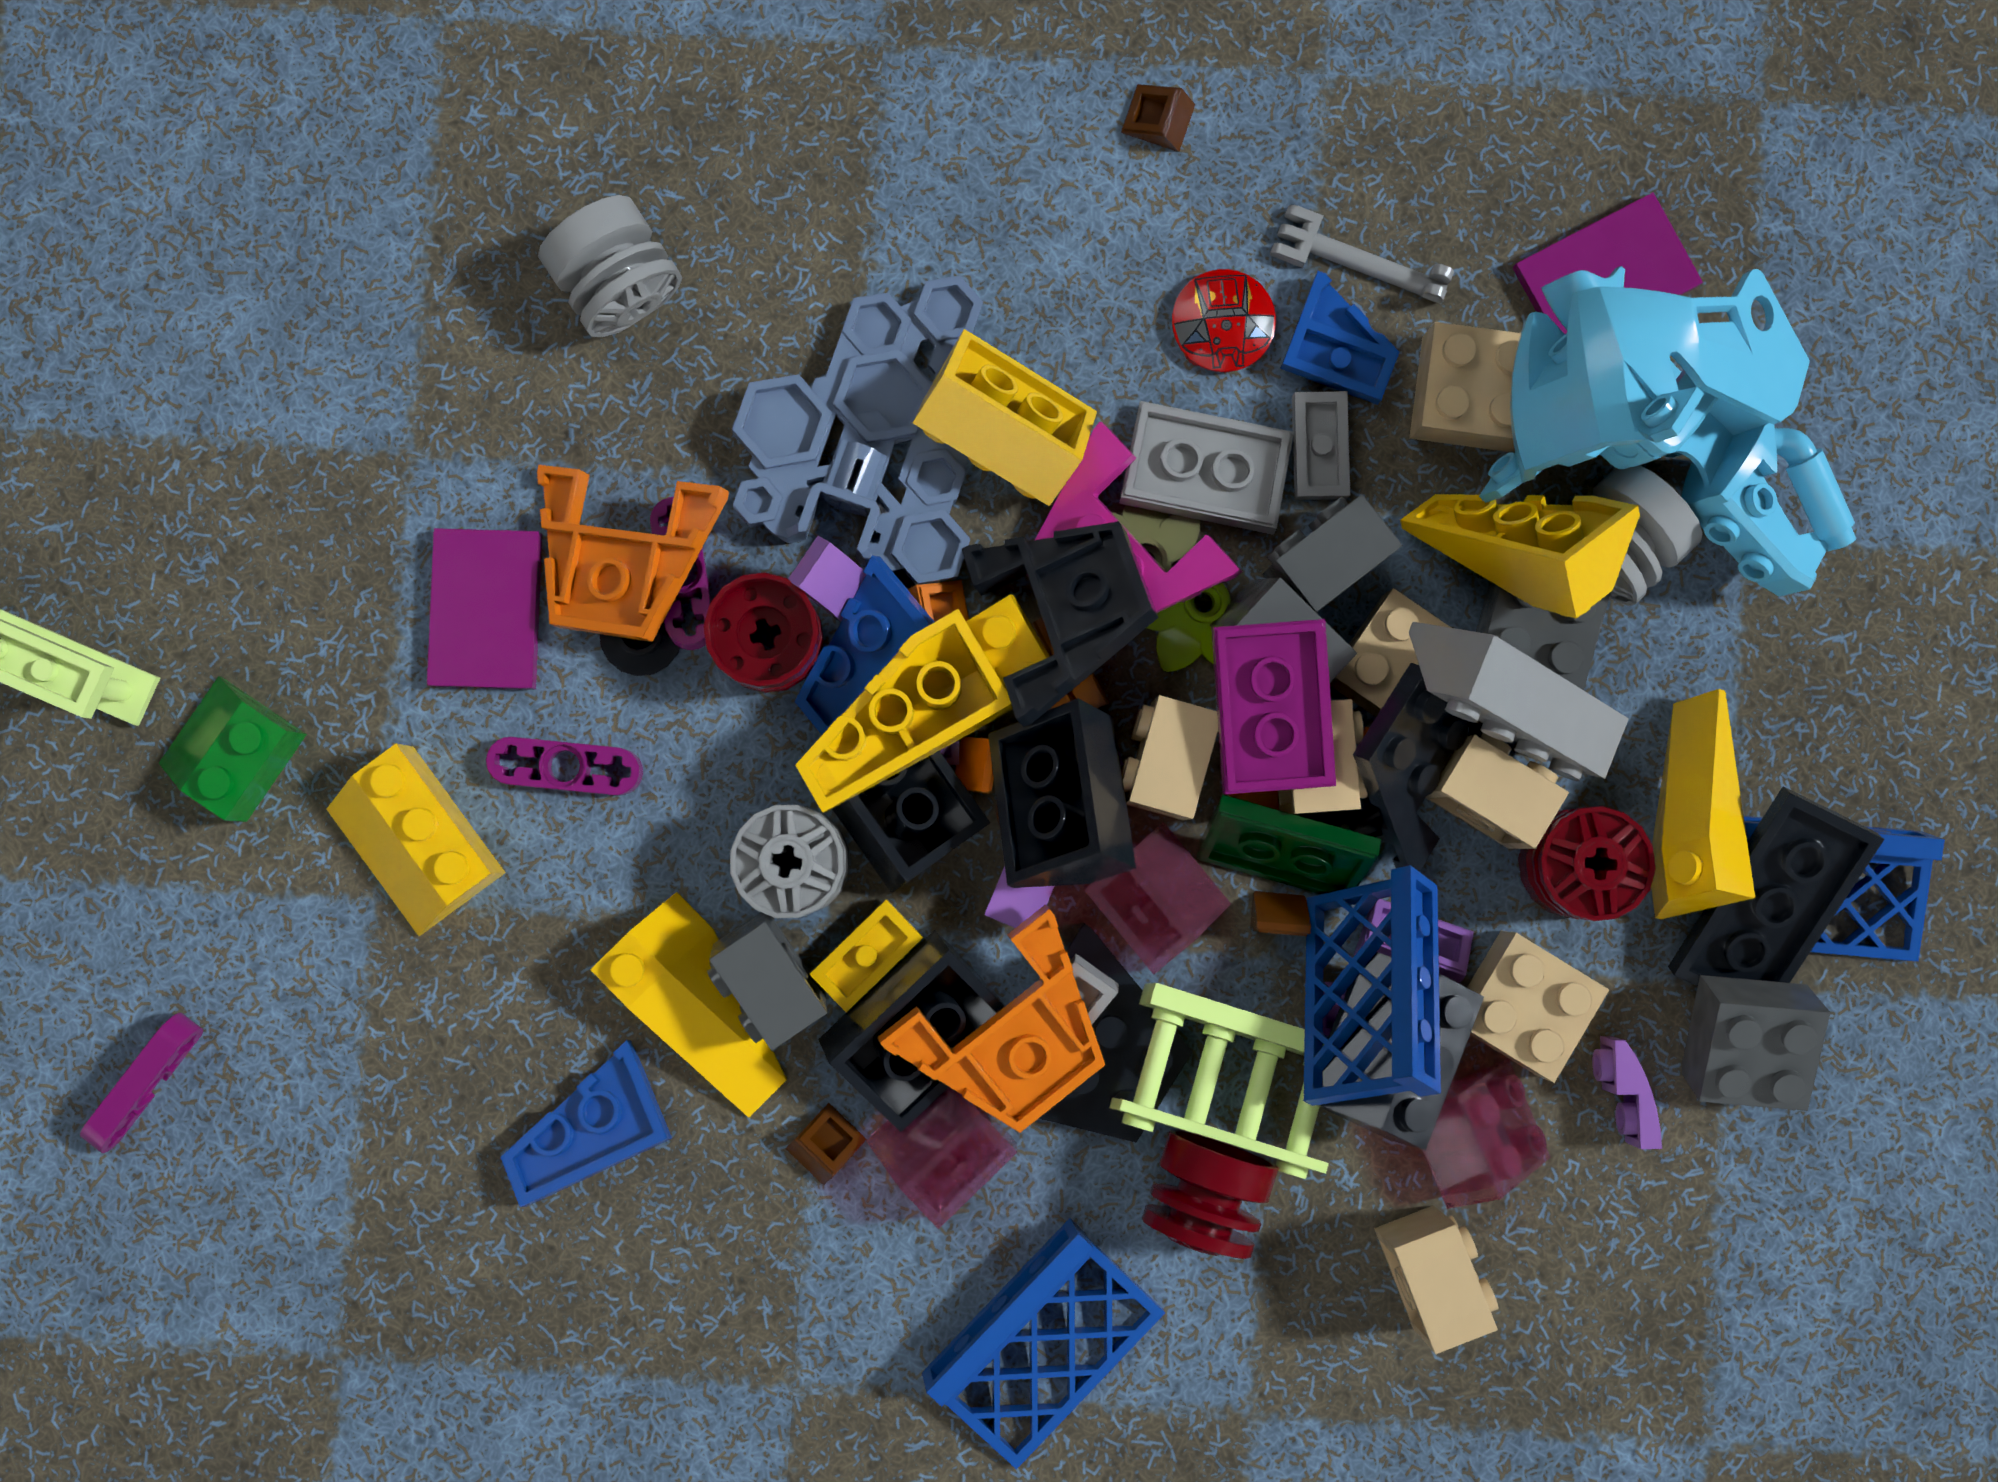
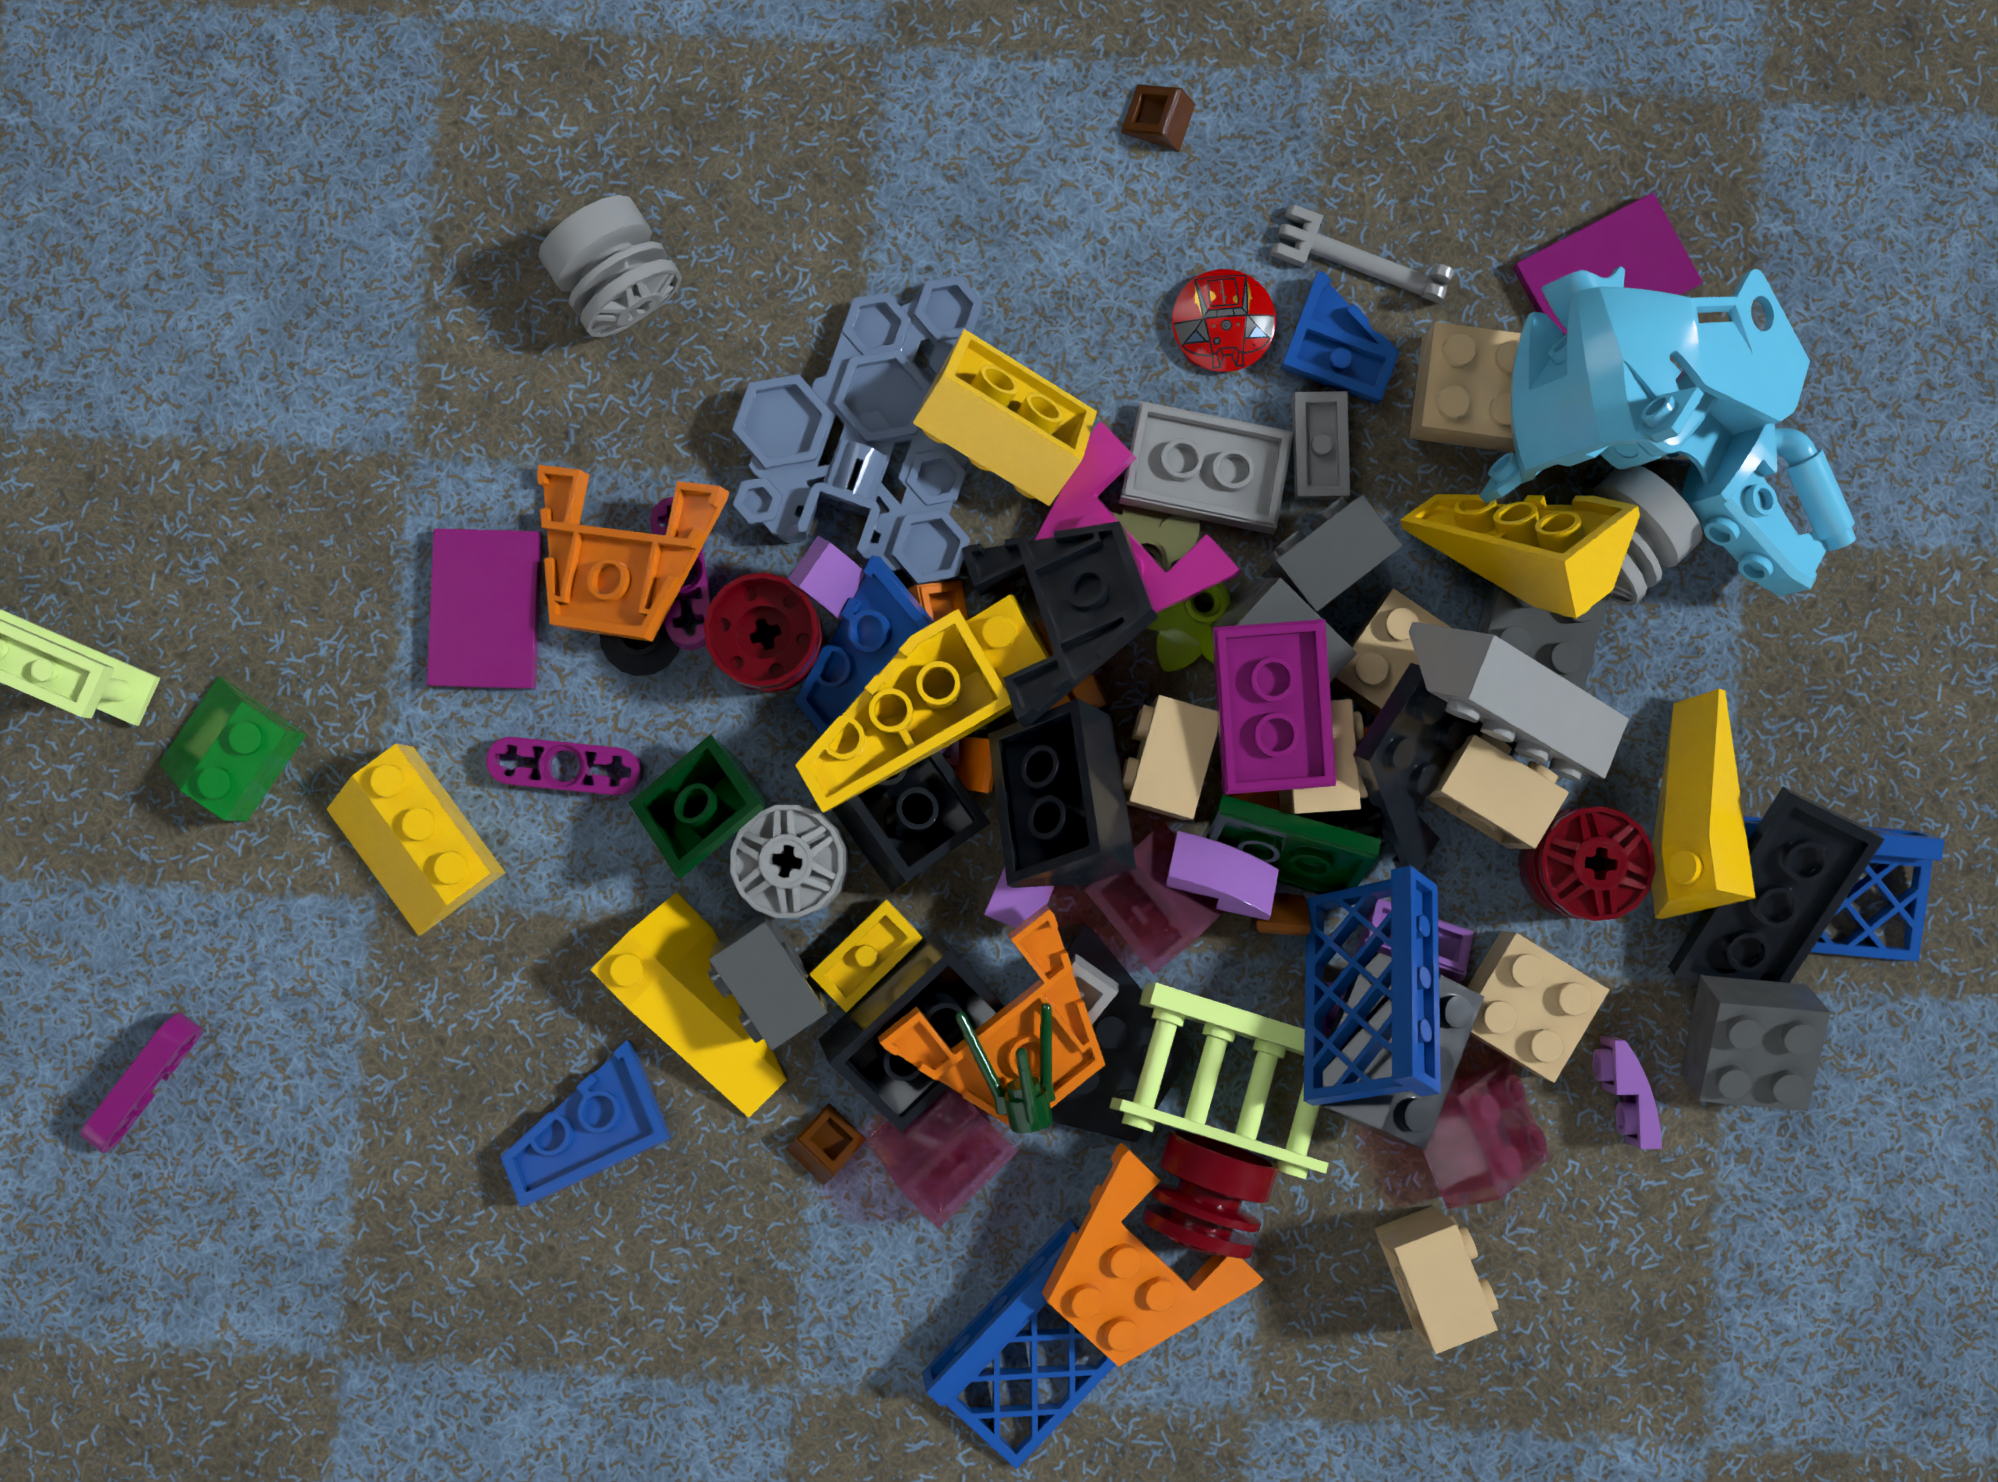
none -> dark green slope [629,734,766,879]
none -> dark green plant [955,1003,1056,1133]
none -> orange wing [1041,1142,1264,1367]
none -> medium lavender slope [1166,831,1279,921]

